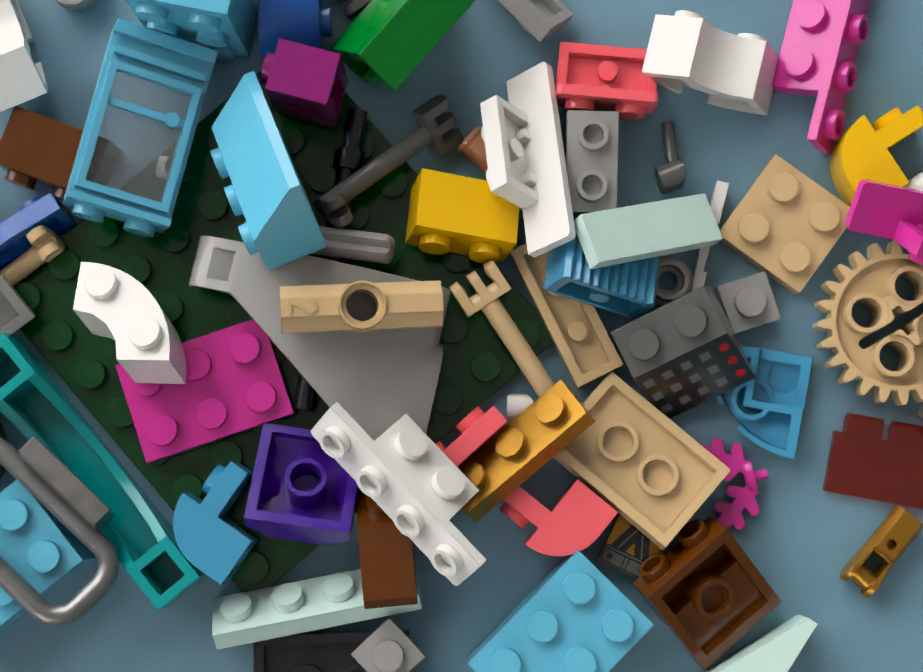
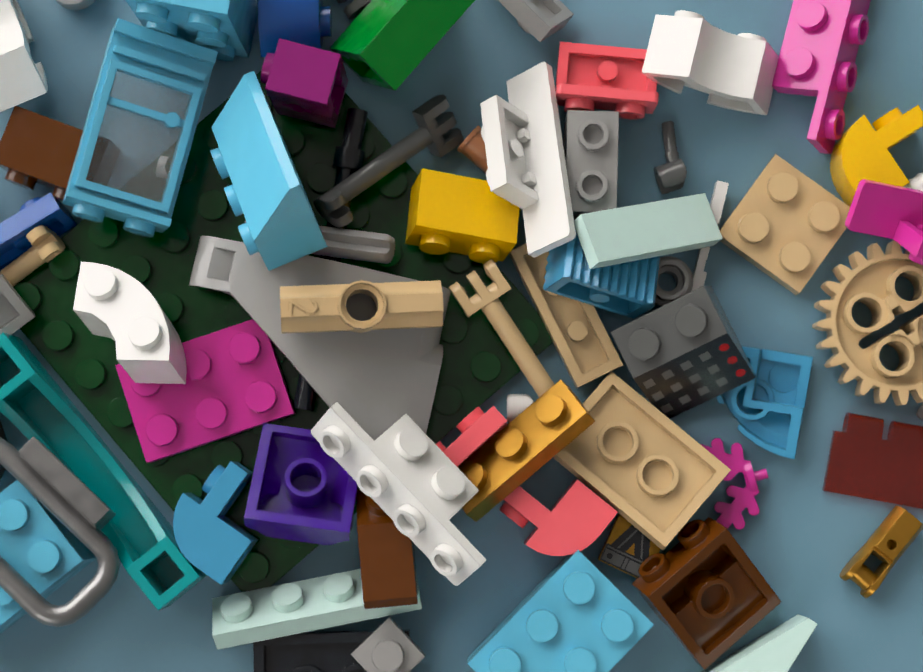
light grey plate [714,271,781,334] -> none

